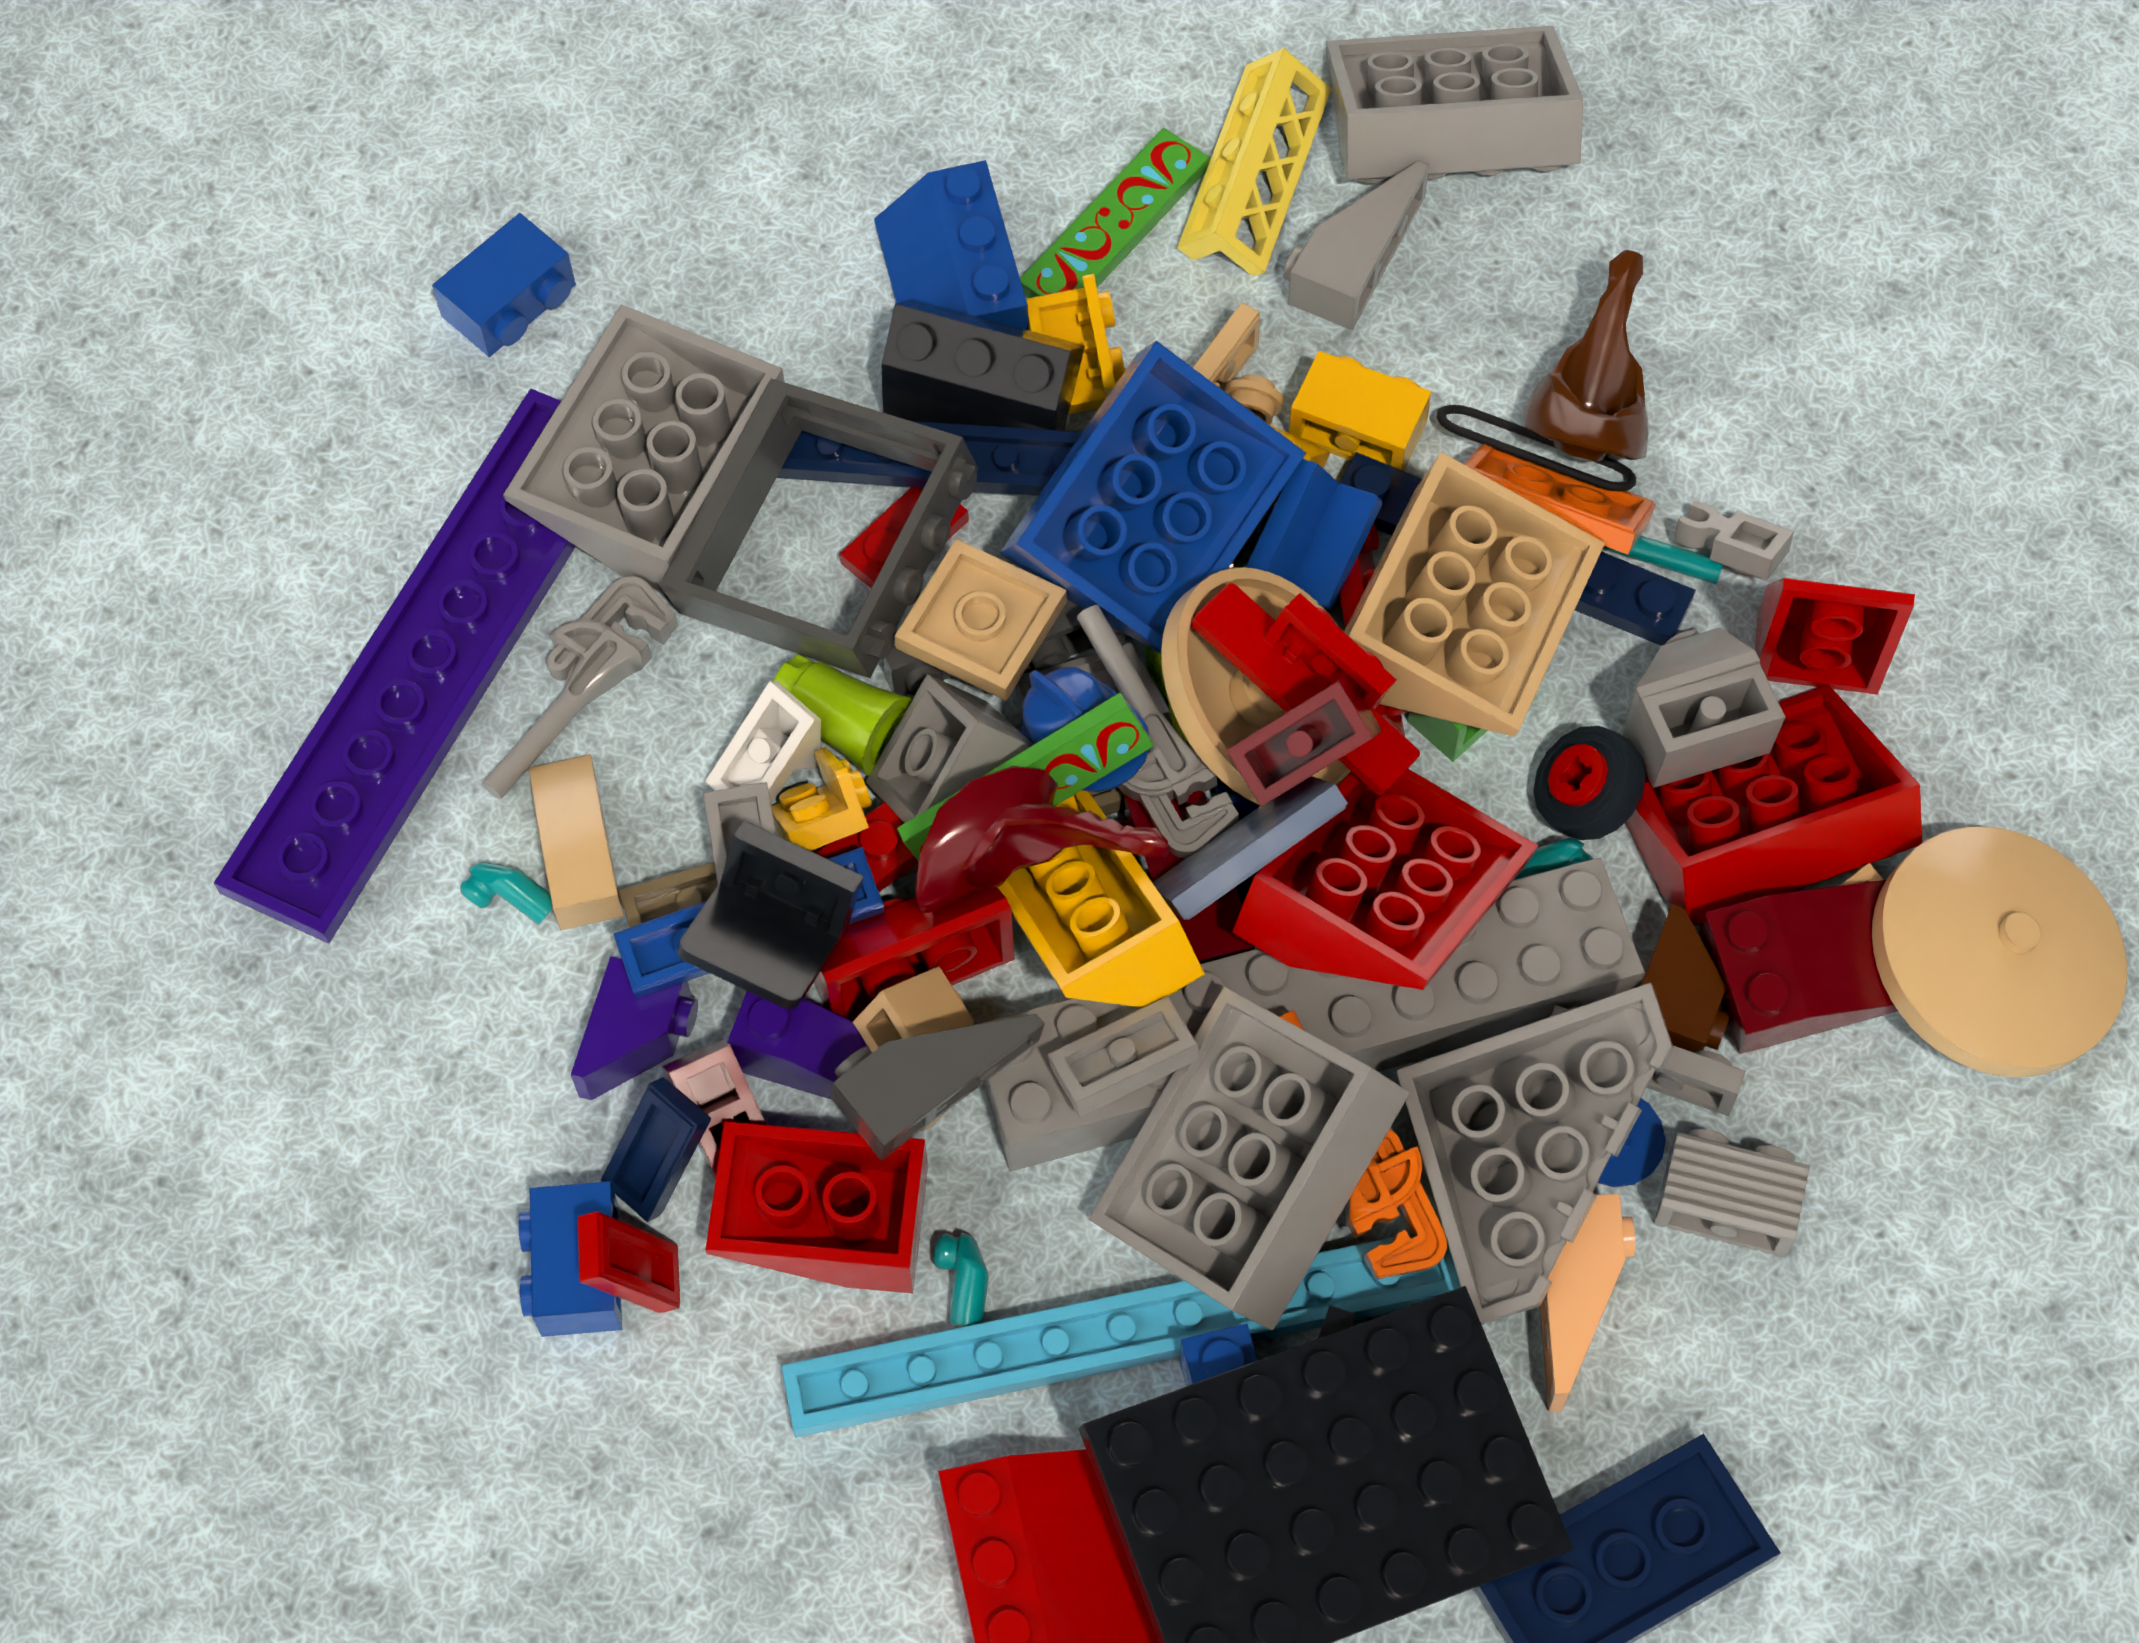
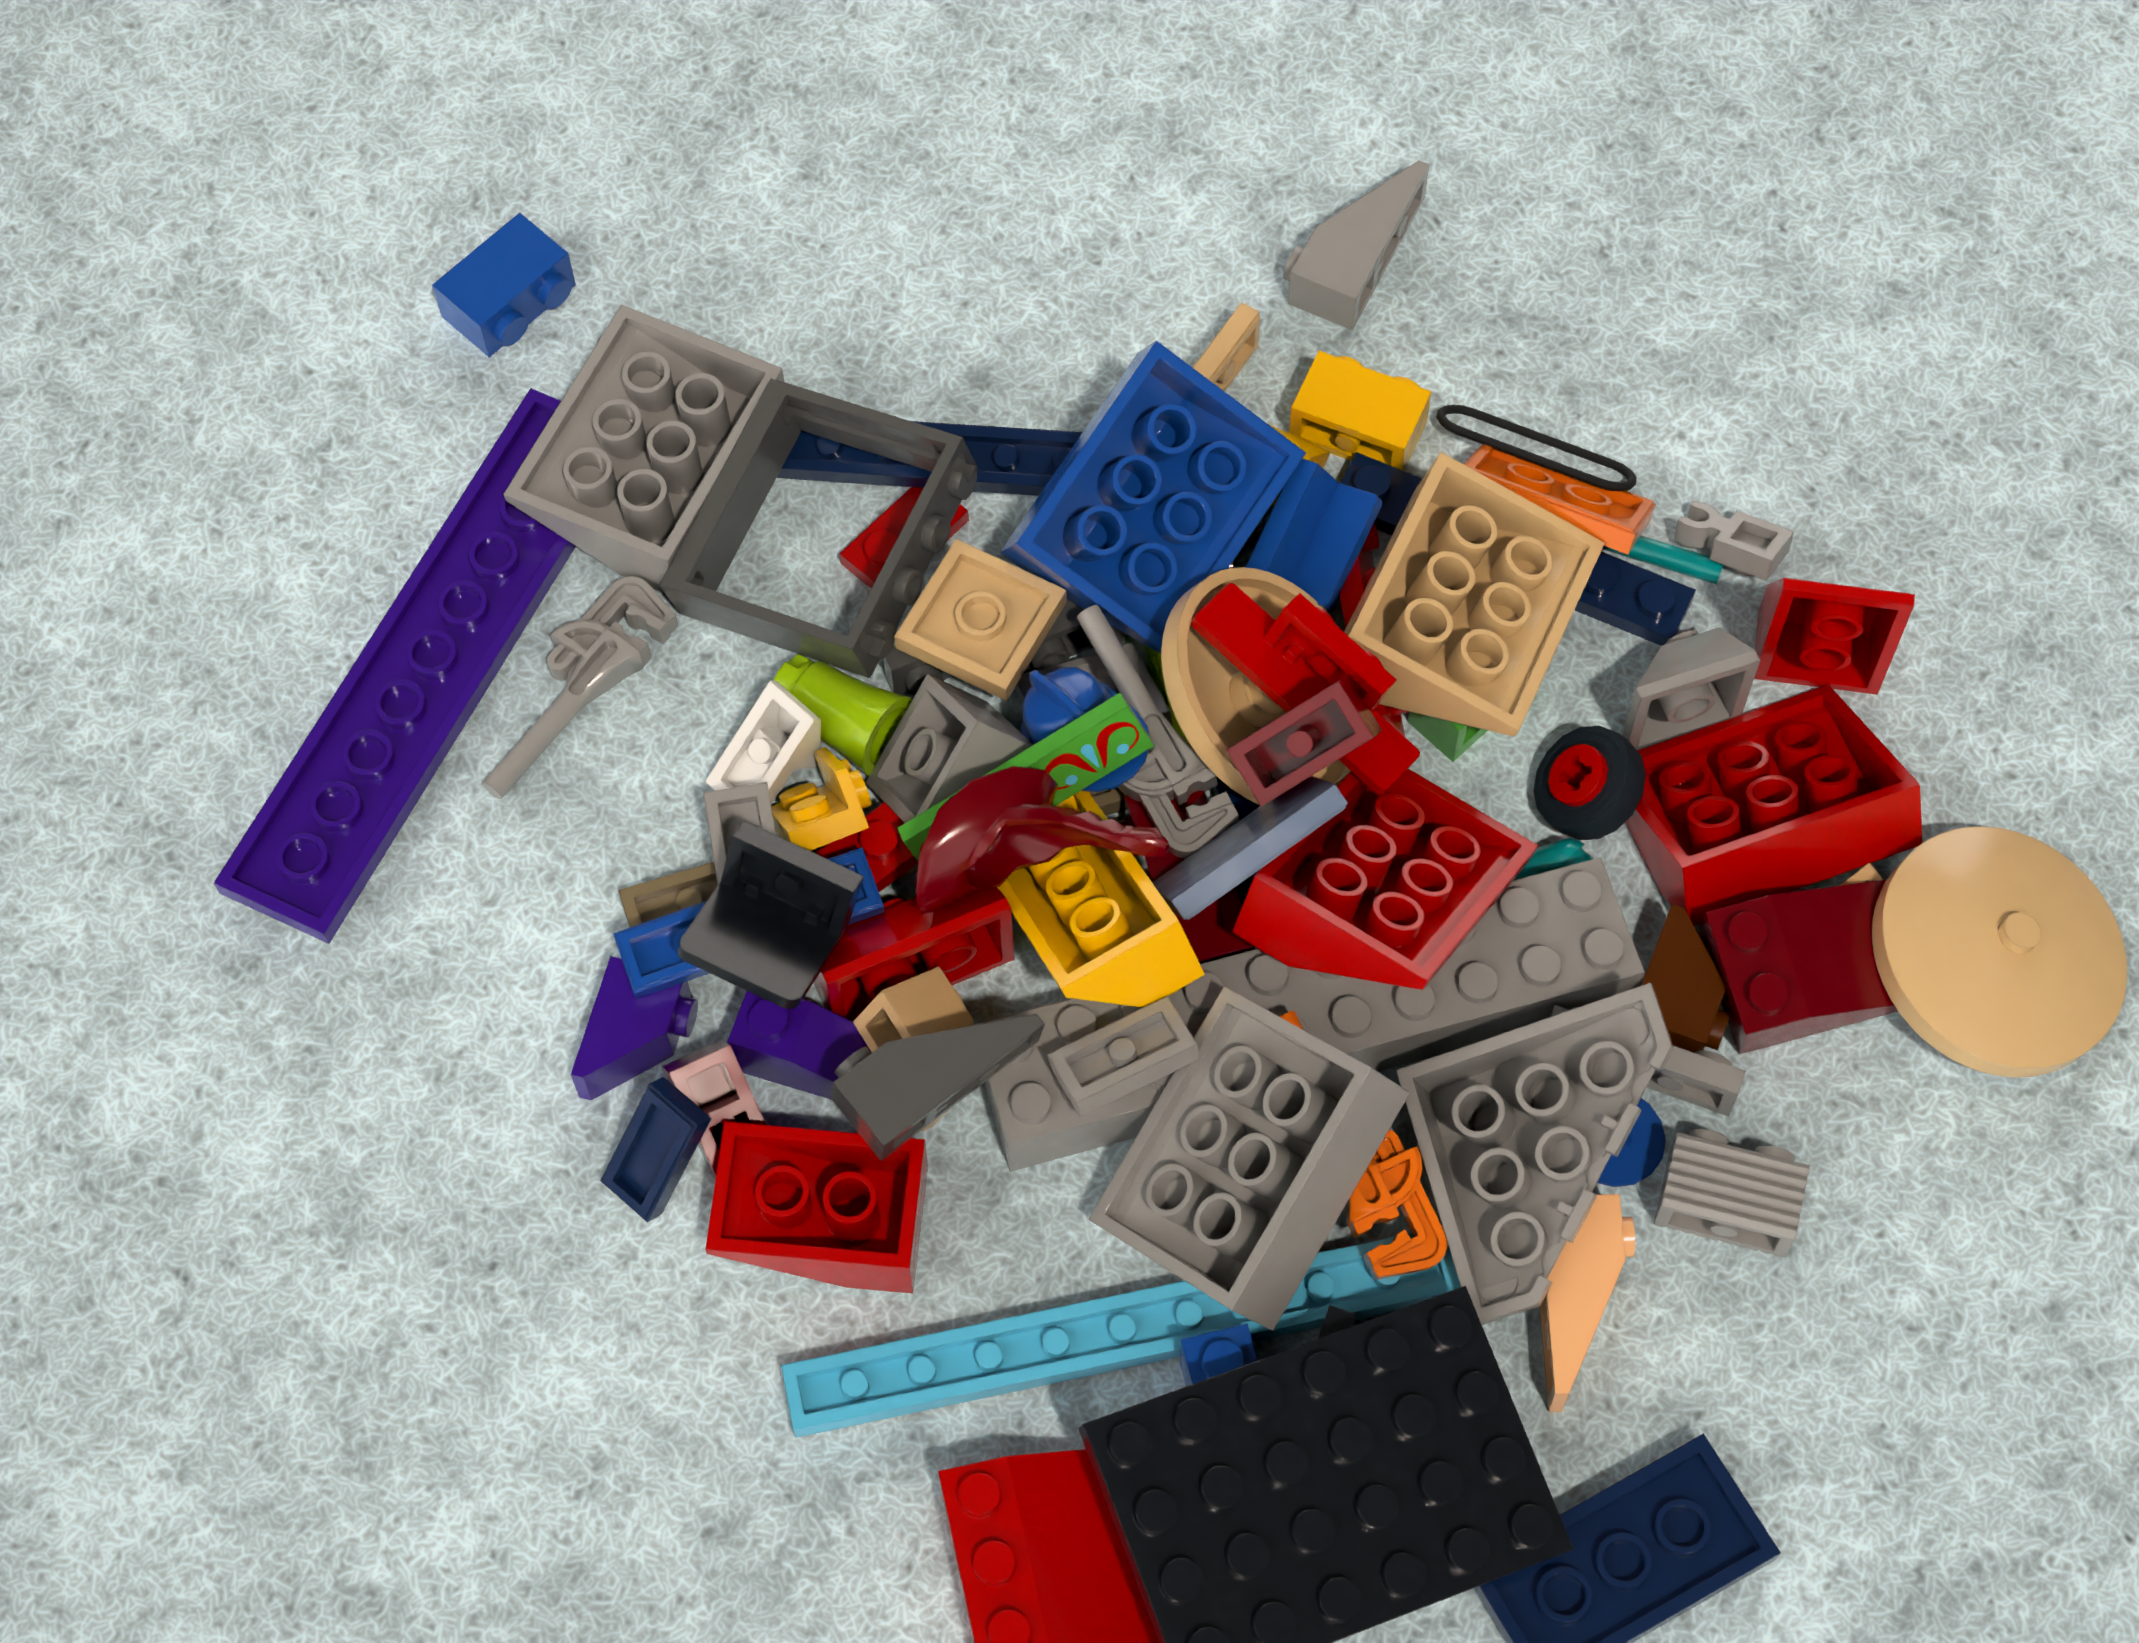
teal arm [460,862,553,925] -> none
blue brick [519,1181,622,1337] -> none
tan slope [529,754,624,930] -> none
red tile [578,1211,680,1313] -> none
blue slope [874,160,1029,330] -> none
black slope [881,299,1085,431] -> none
teal arm [934,1232,989,1326] -> none
bright green tile [1020,127,1209,298] -> none
yellow bracket [1026,274,1125,414] -> none
light yellow fence [1177,48,1332,276] -> none
tan plate [1224,374,1284,424] -> none
light grey slope [1326,26,1583,183] -> none
reddish brown hat [1524,250,1648,462] -> none
light grey brick [1628,663,1786,788] -> none

